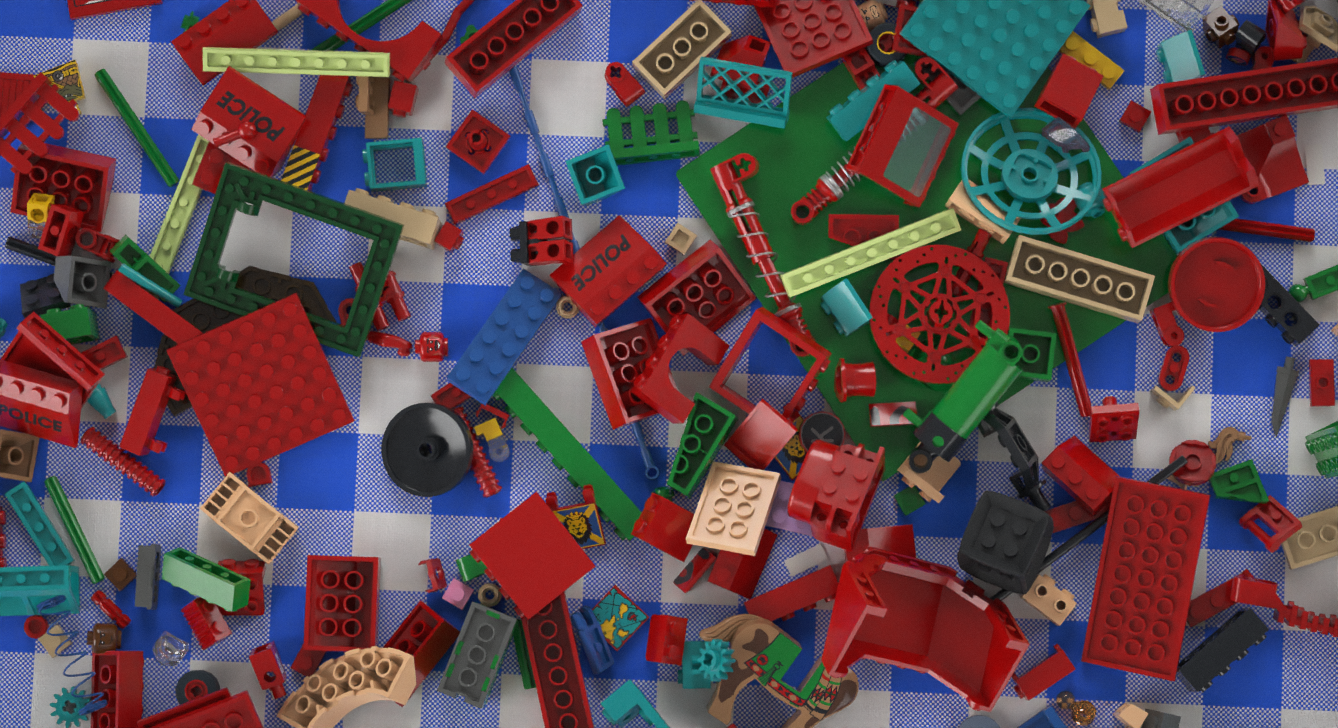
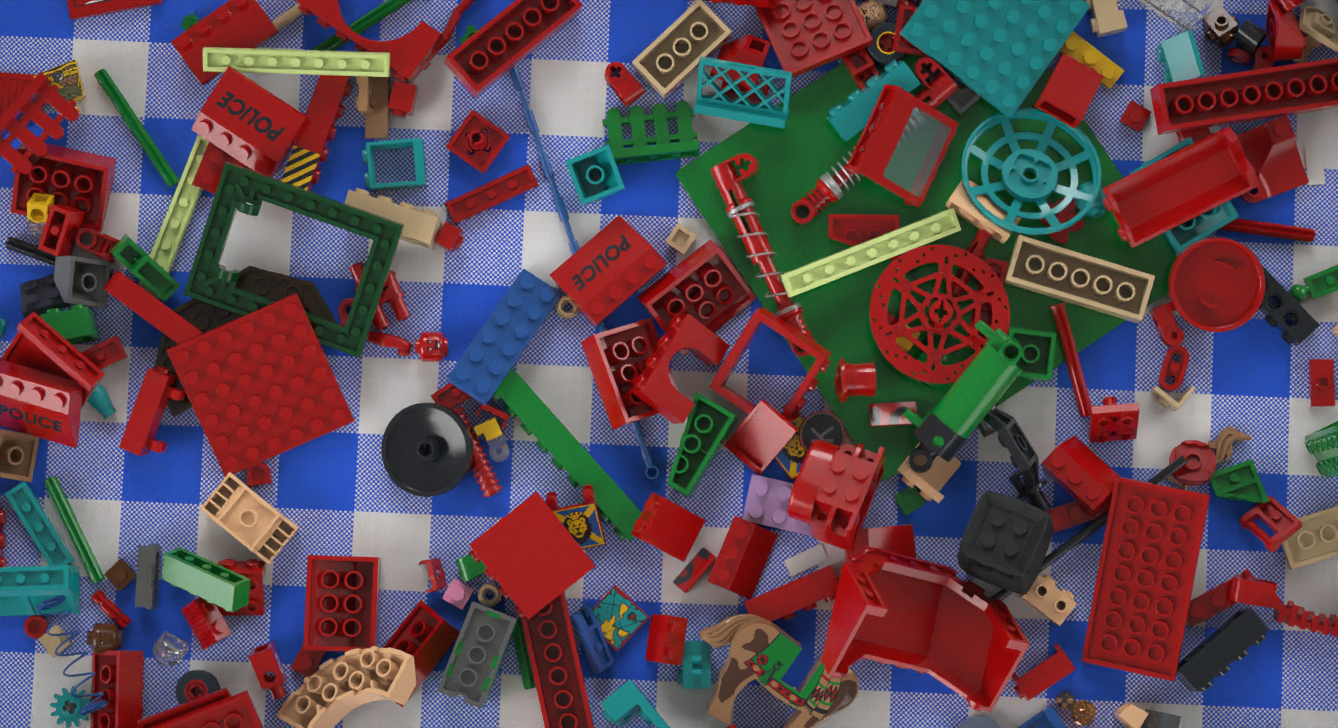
red piece [80,427,166,497] -> none
teal bar [118,263,182,308] -> none
red bar [212,121,256,148] -> none
red hips [510,216,574,267] -> none
green plate [651,486,675,502] -> none
light nougat plate [686,461,781,556] -> none
teal gear [697,639,736,682] -> none
teal slope [820,278,873,337] -> none
slope [1041,117,1090,153] -> none
dark grey bar [1271,356,1299,437] -> none

